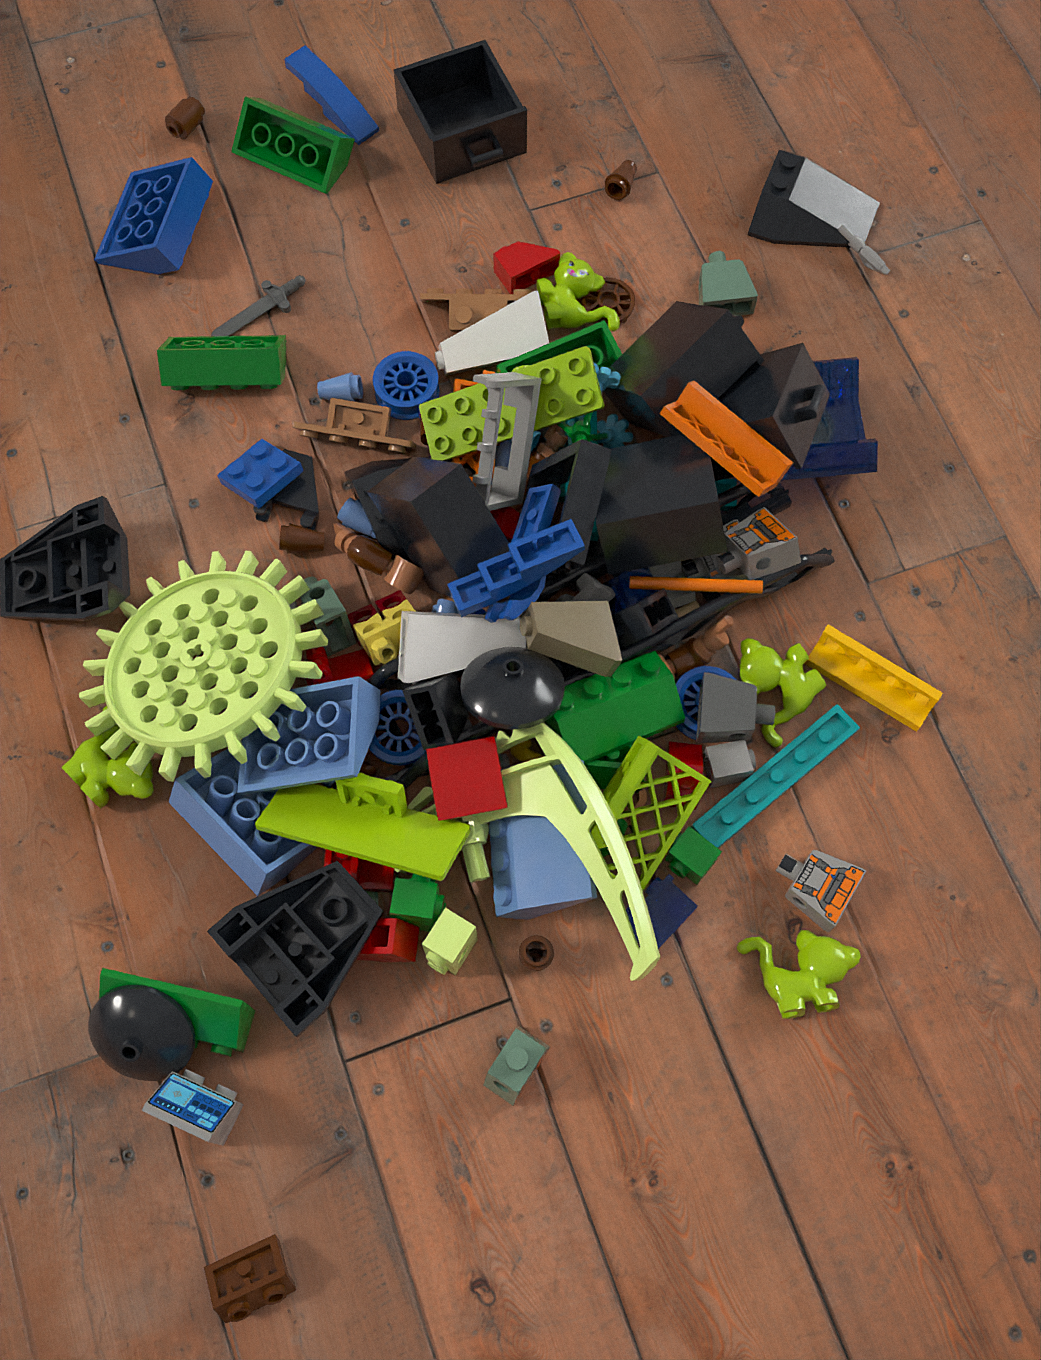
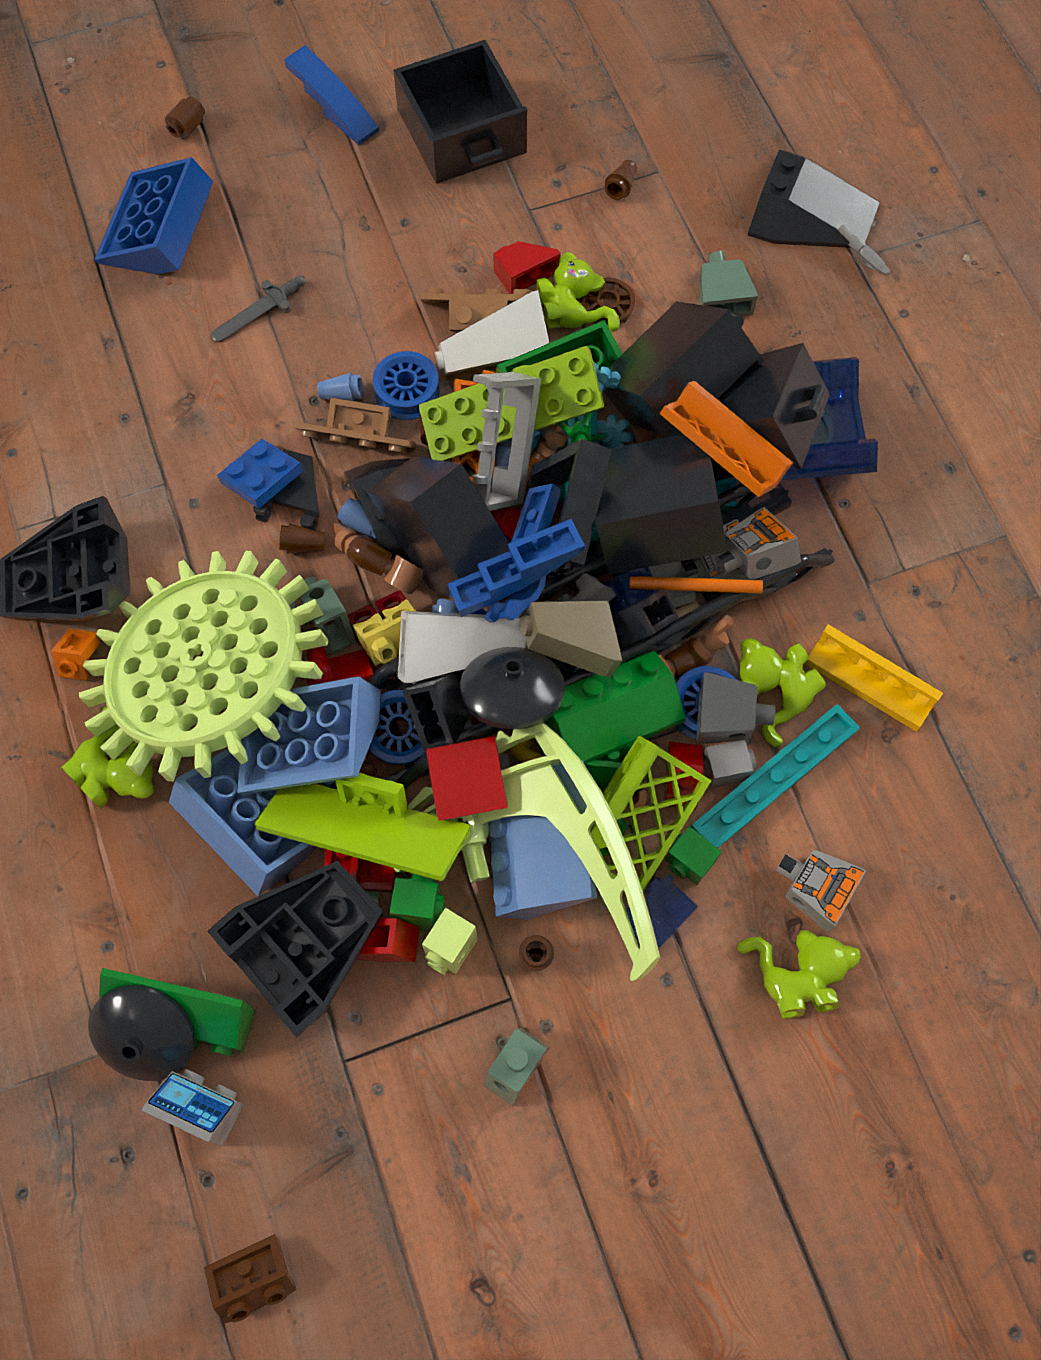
green slope [157,335,286,390] -> none
green slope [231,96,355,194] -> none
none -> orange bracket [51,628,101,680]

